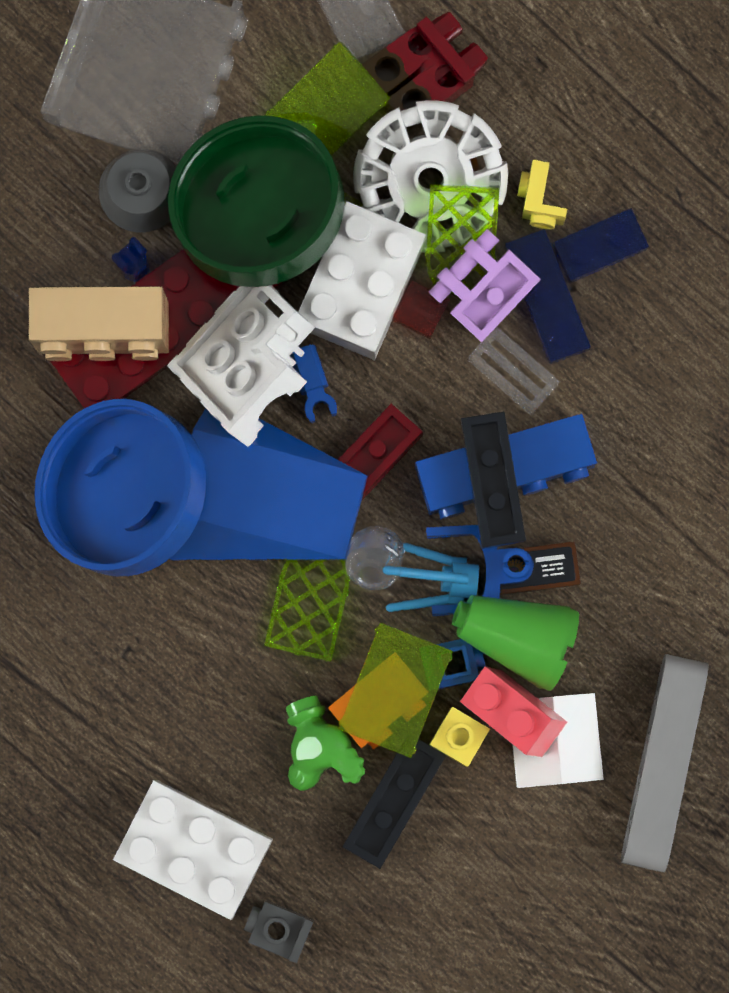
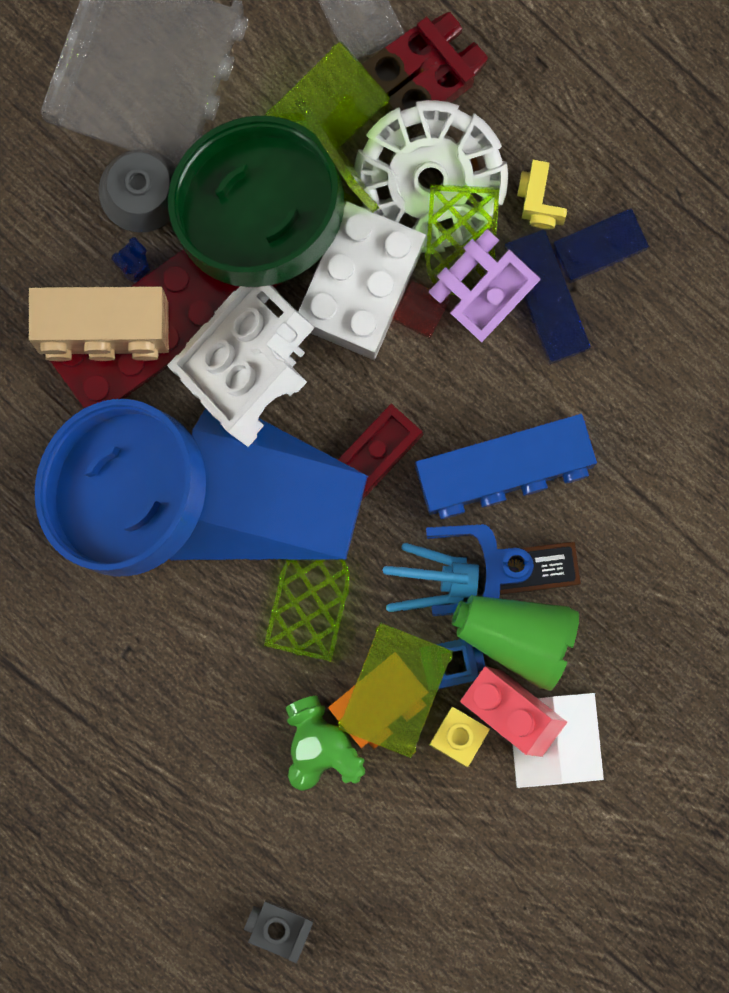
white brick [113,780,273,920] -> none
blue bar [290,345,337,423] -> none
black plate [343,733,446,869] -> none
clear head [345,526,405,590] -> none
black plate [460,411,526,549] -> none
clear tile [467,327,560,415] -> none
light grey beam [621,654,709,873] -> none
none -> clear neon green piece [294,96,380,213]

